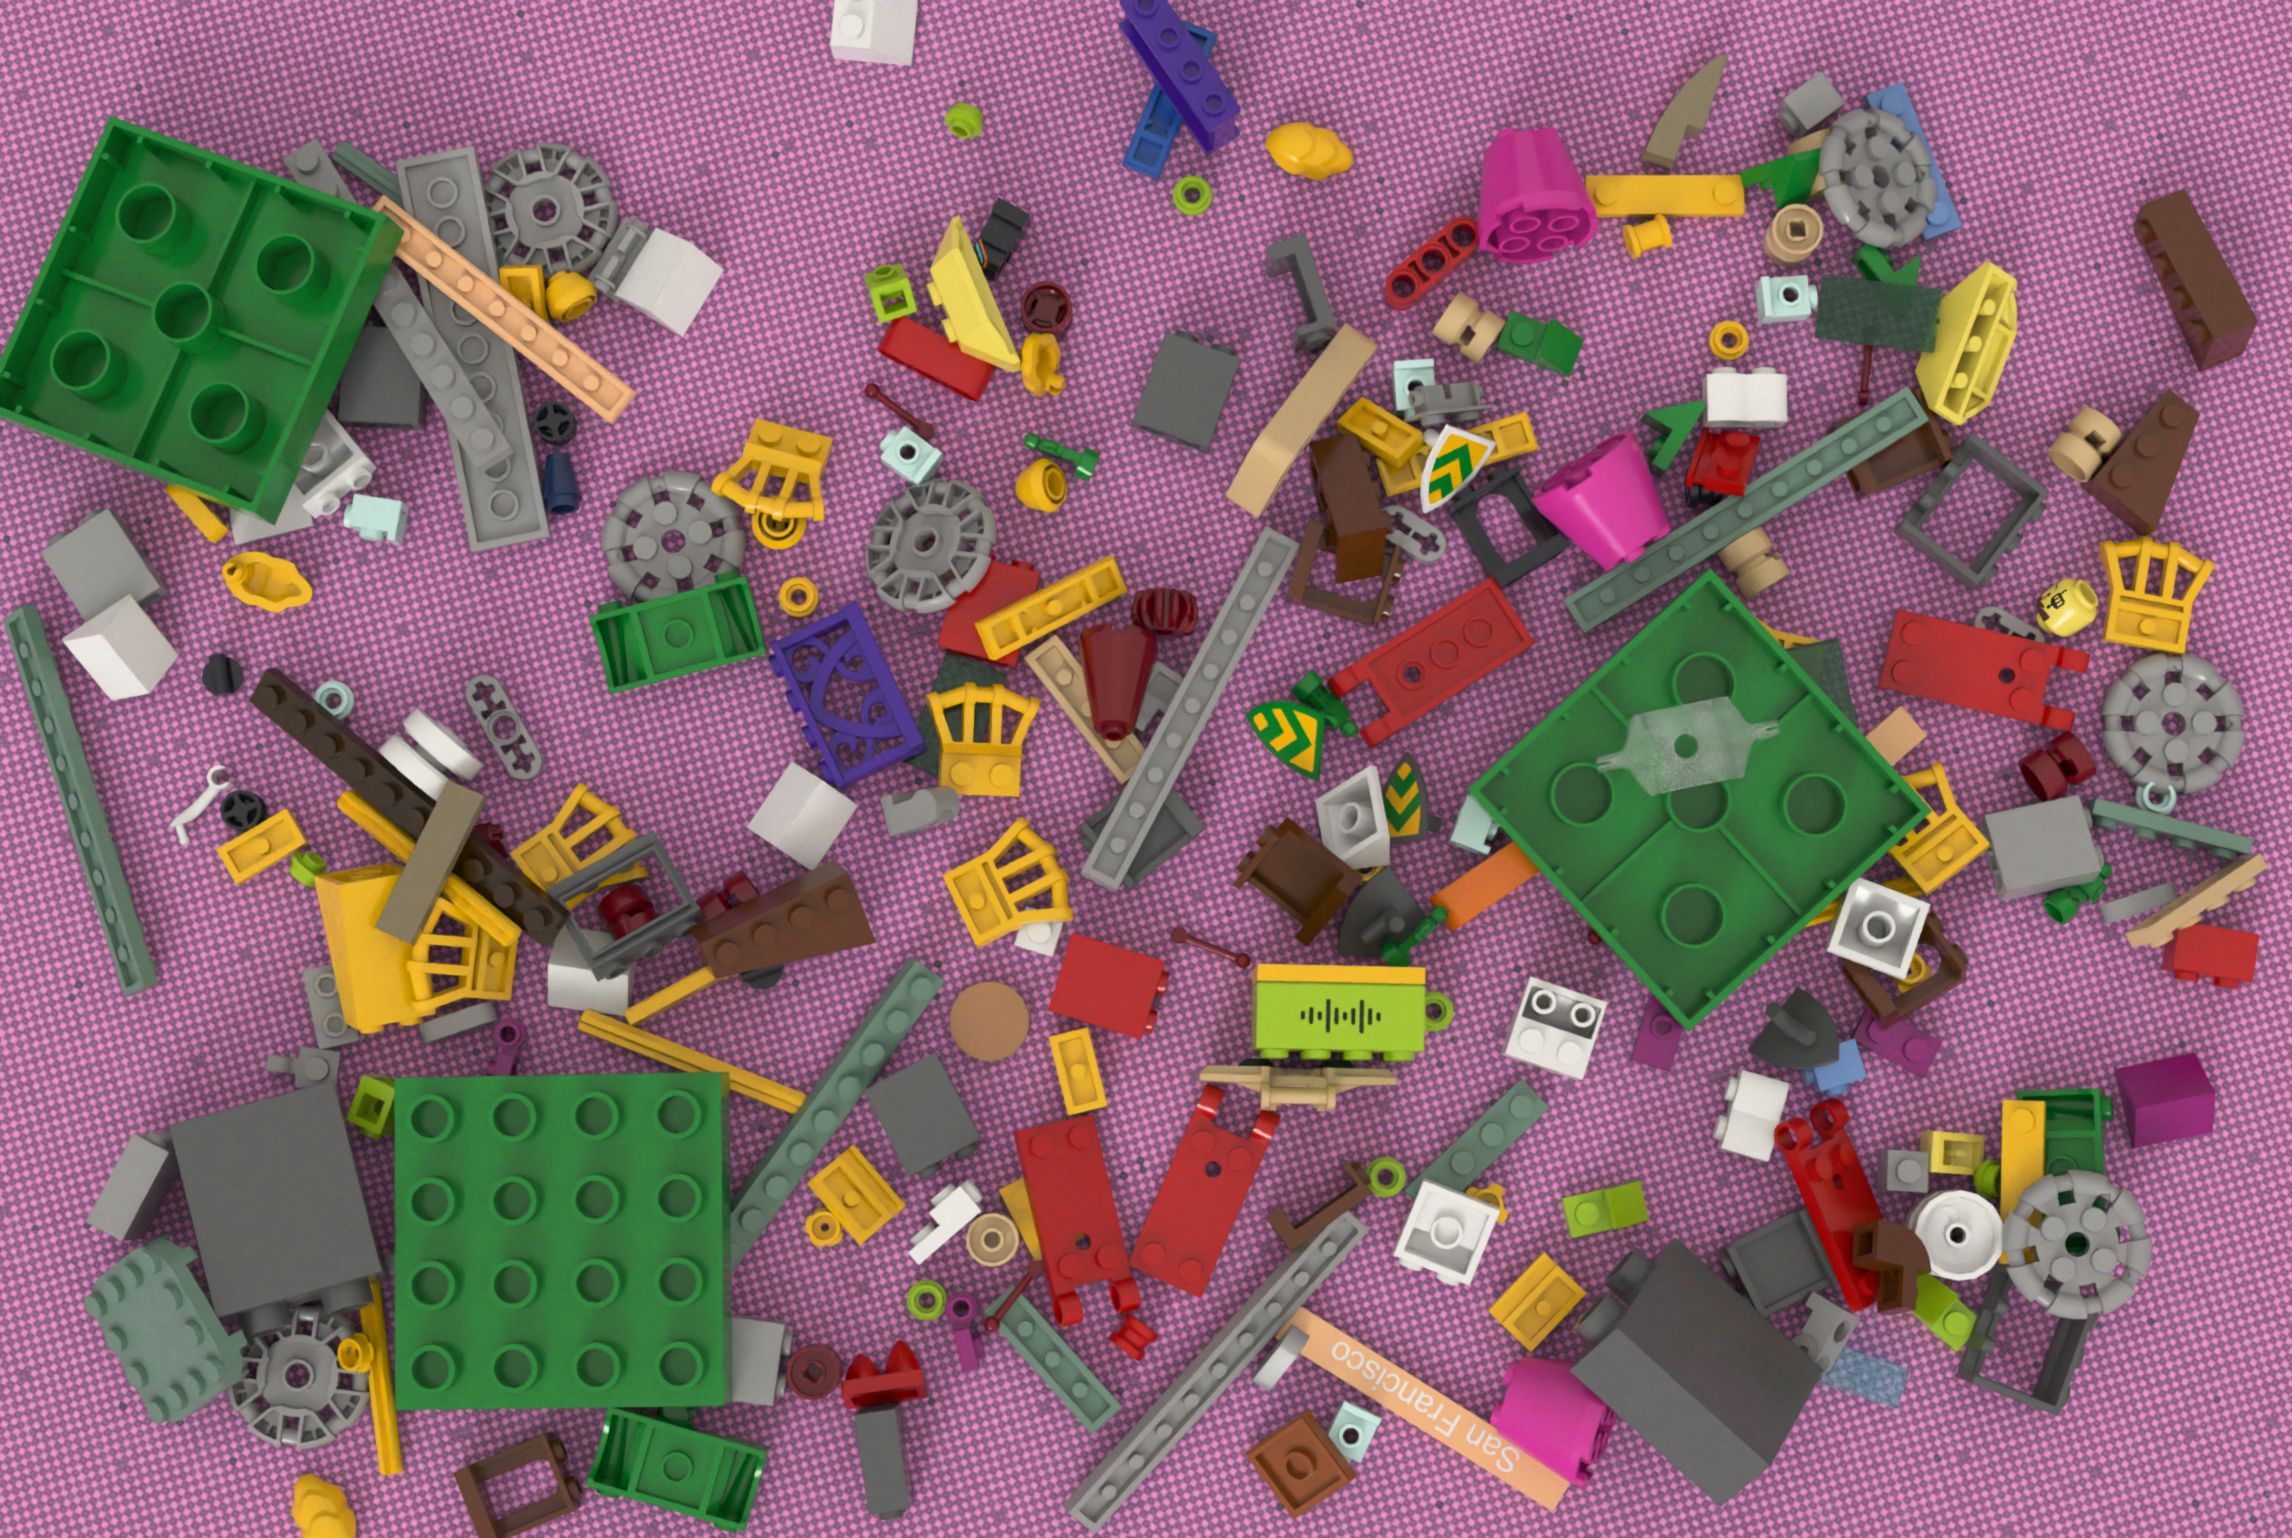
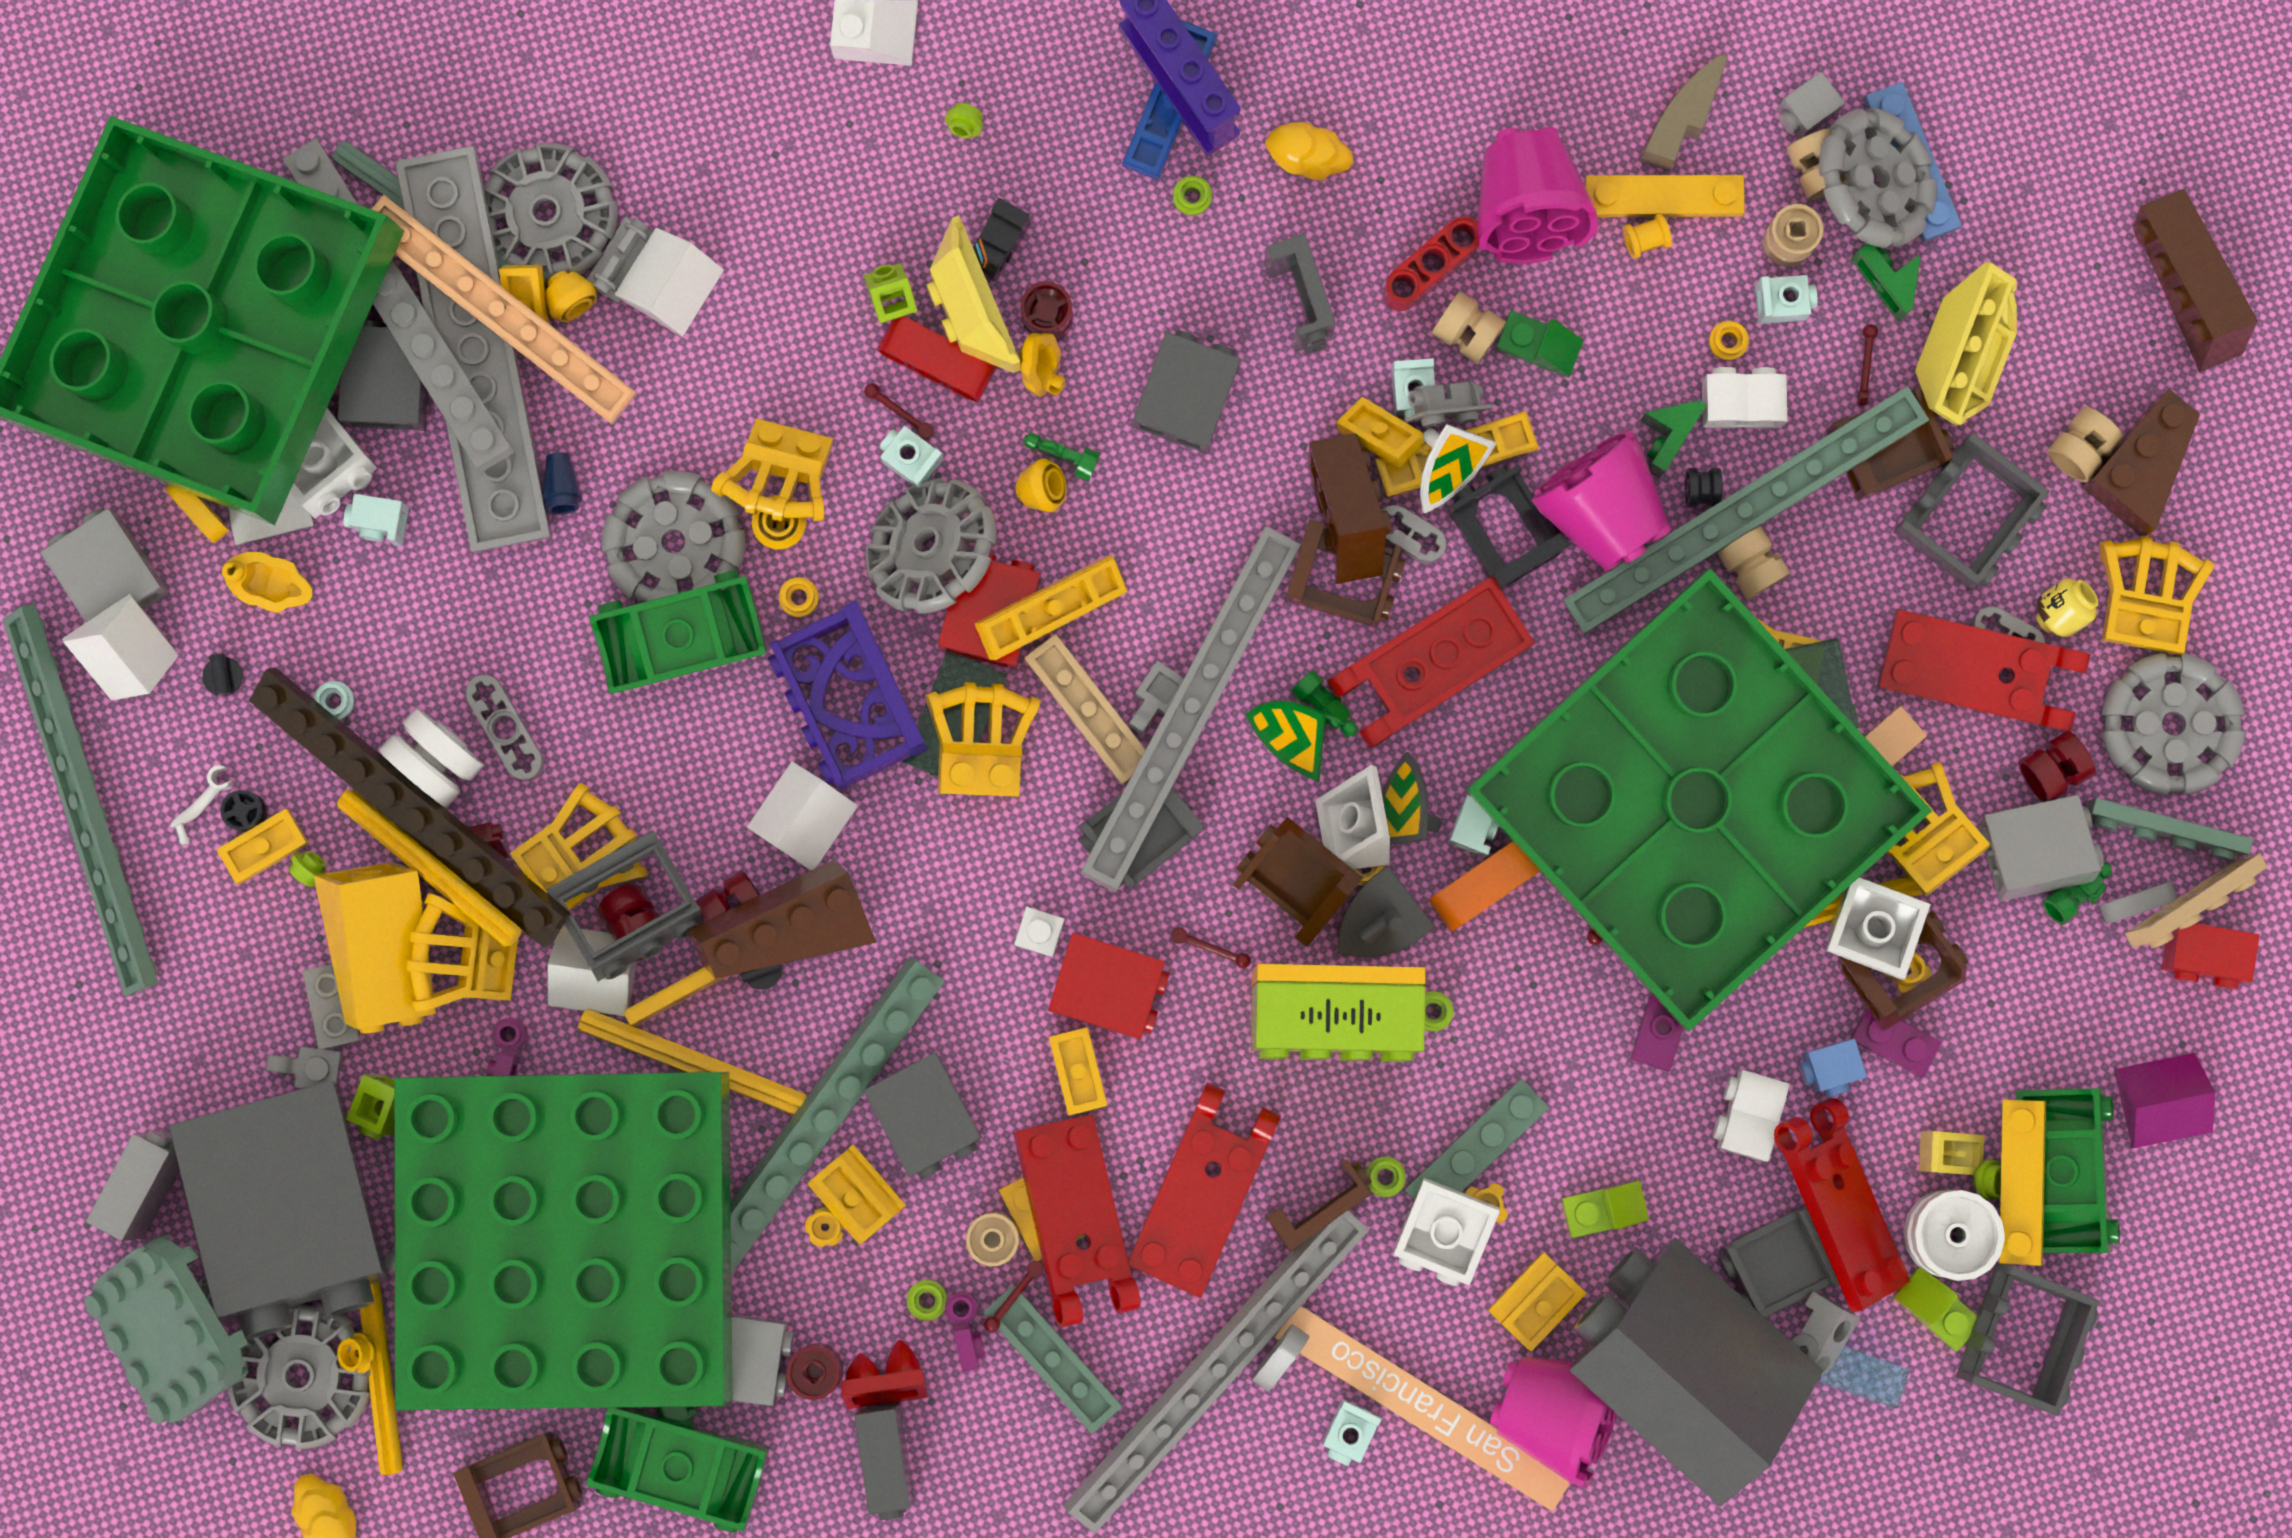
dark tan tile [375,780,488,946] -> none
light grey beam [419,1001,498,1045] -> none
black wheel [533,401,577,446] -> none
light grey leg [880,786,960,837] -> none
white plate [908,1179,984,1265] -> none
yellow plate [942,817,1074,948] -> none
medium nougat tile [949,981,1030,1062] -> none
dark red cone [1078,624,1159,741] -> none
red wheel [1108,1312,1159,1362] -> none
dark red gear [1131,587,1199,638] -> none
tan piece [1199,1058,1397,1112] -> none
tan beam [1225,323,1379,519] -> none
dark orange plate [1245,1409,1357,1519] -> none
green piece [1379,905,1448,967] -> none
white slope [1500,976,1608,1080] -> none
clear plate [1595,696,1780,796] -> none
red plate [1686,427,1761,497] -> none
green slope [1740,148,1821,209] -> none
dark grey shield [1748,987,1839,1069] -> none
clear green piece [1815,274,1943,353] -> none
reddish brown brick [1852,1219,1931,1316] -> none
light grey brick [1877,1149,1930,1193] -> none
light grey plate [2002,1169,2152,1319] -> none
light aqua plate [2135,782,2177,815] -> none

